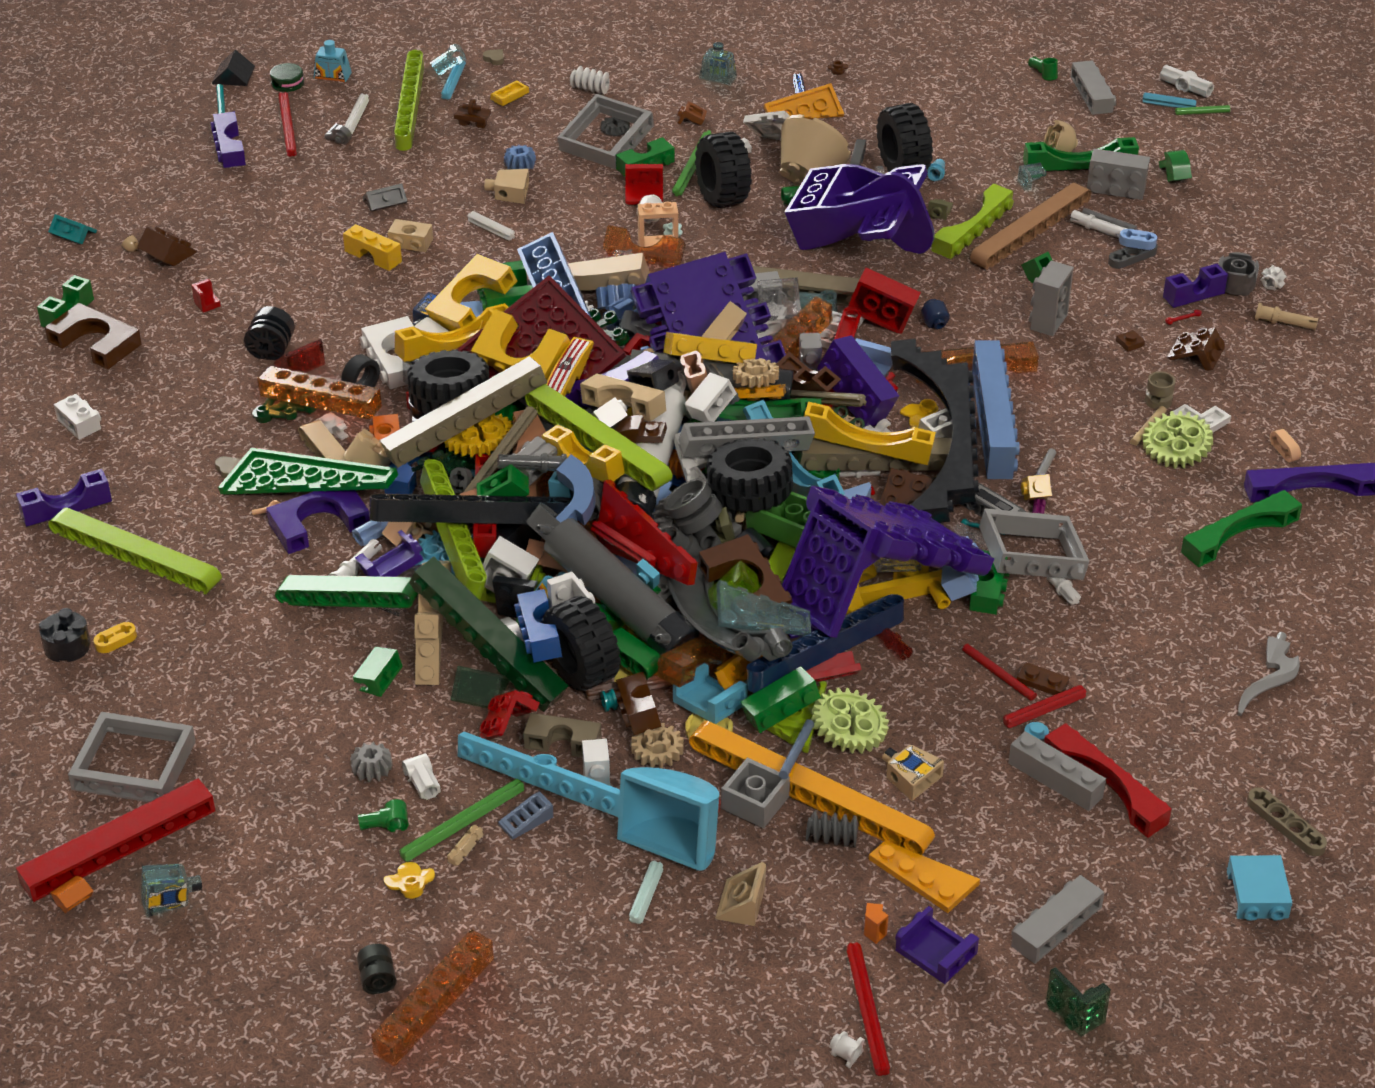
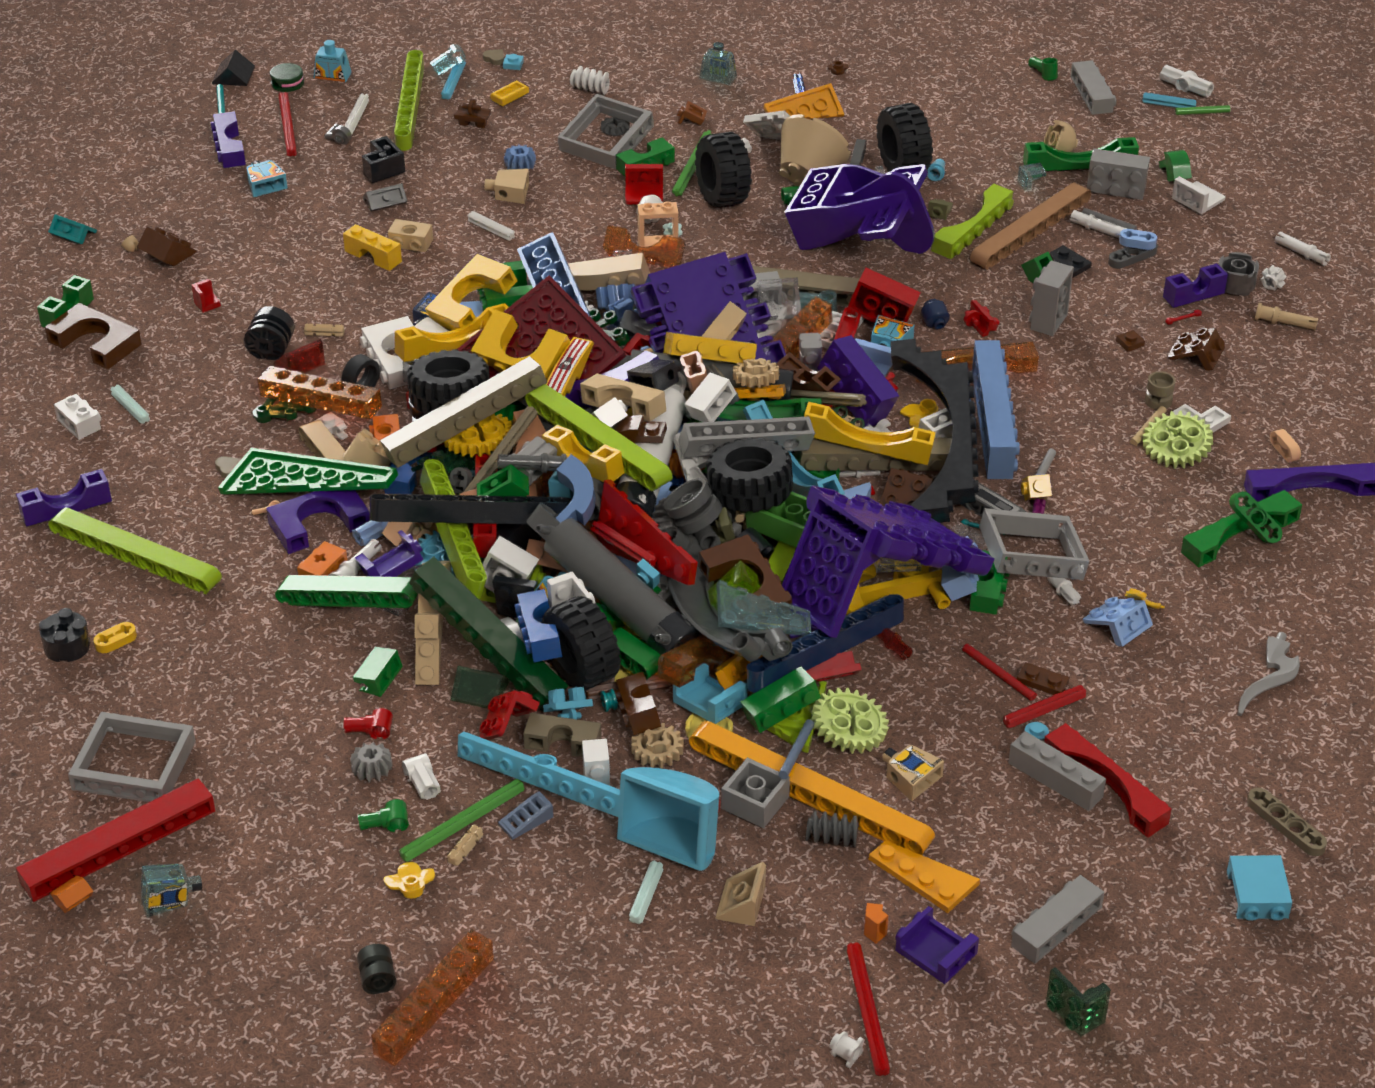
none -> light aqua axle [110,385,150,424]
none -> medium azure torso [246,160,288,197]
none -> orange brick [297,541,348,576]
none -> tan axle [304,324,344,337]
none -> red pin [343,708,393,739]
none -> black brick [362,136,406,183]
none -> medium azure plate [503,54,524,70]
none -> medium azure hips [543,687,593,719]
none -> torso [871,315,915,348]
none -> red hips [963,300,1000,337]
none -> black wing [1050,245,1092,278]
none -> light blue bracket [1083,597,1153,647]
none -> yellow plate [1125,588,1165,609]
none -> white bracket [1172,177,1225,214]
none -> green beam [1229,491,1282,544]
none -> white pin [1275,232,1331,266]

